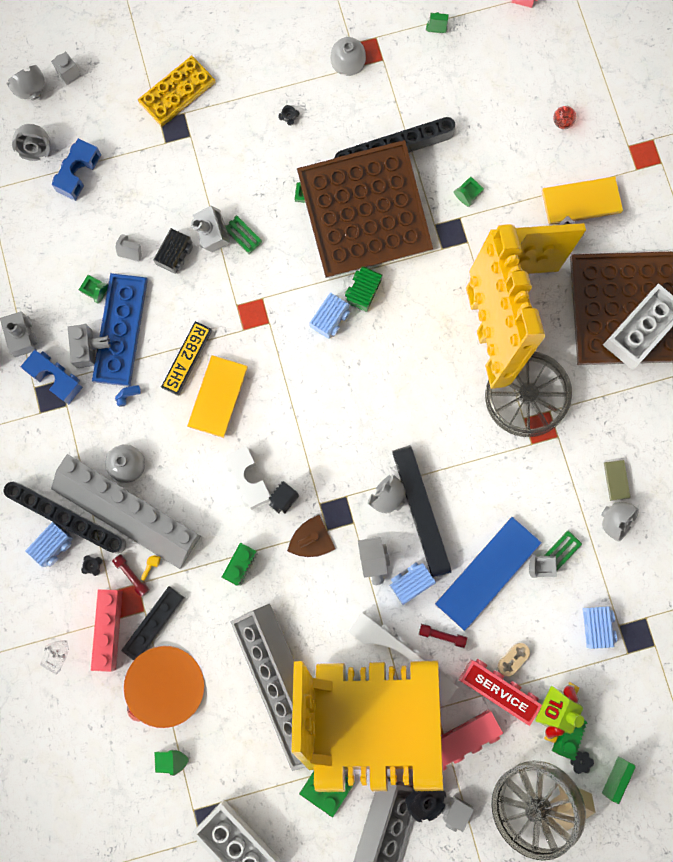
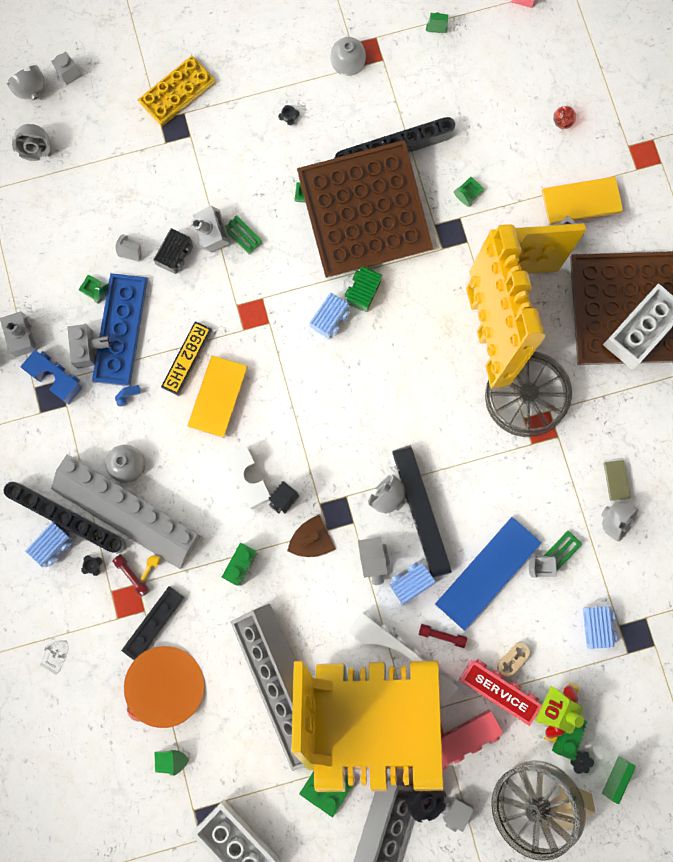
blue arch [51,138,101,201] -> none
coral brick [91,589,123,672] -> none

